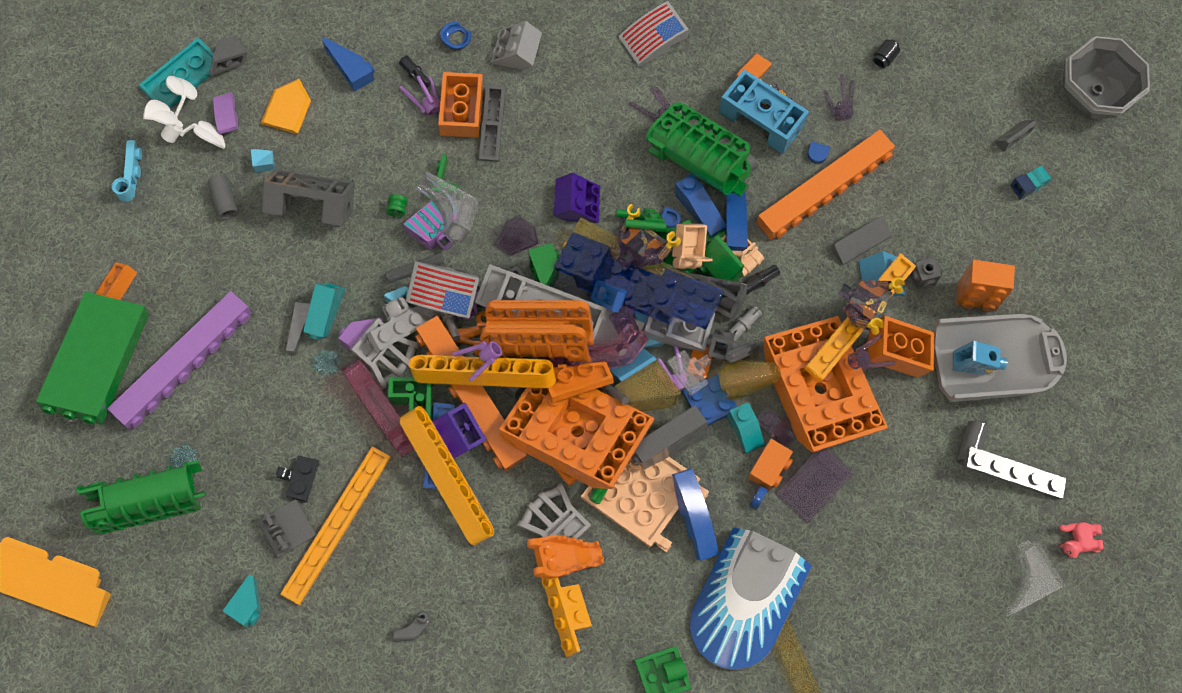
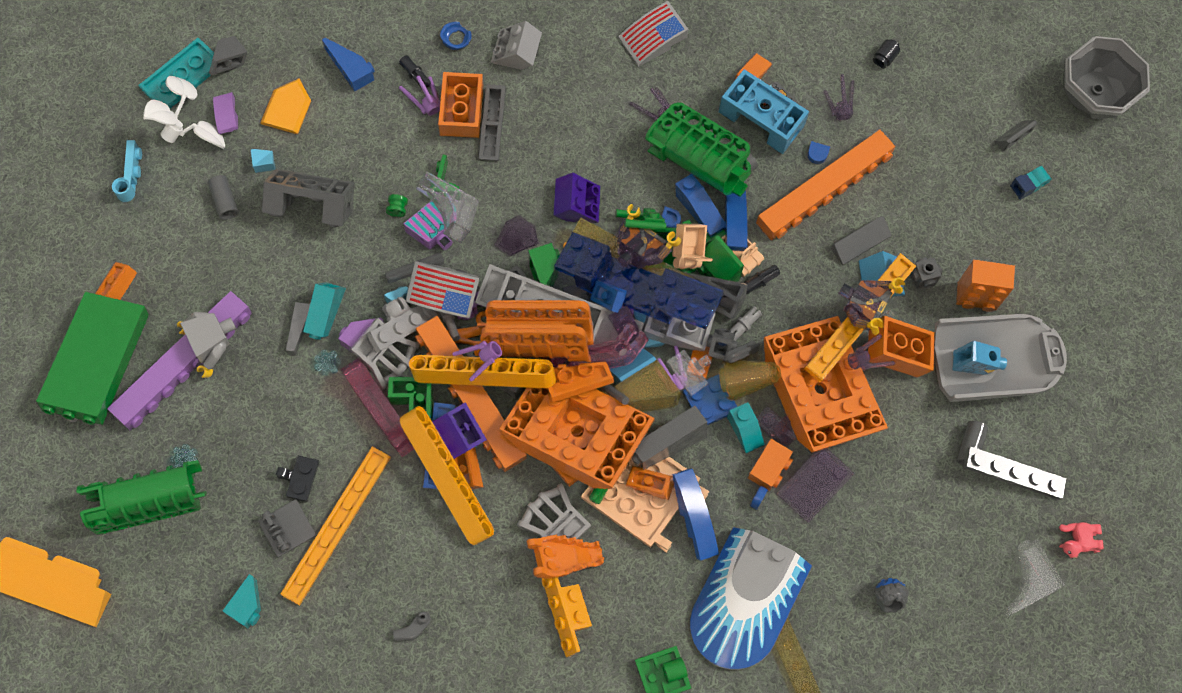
none -> light grey torso [177,312,236,378]
none -> orange slope [454,447,483,490]
none -> orange slope [626,466,674,500]
none -> dark grey piece [874,578,909,613]

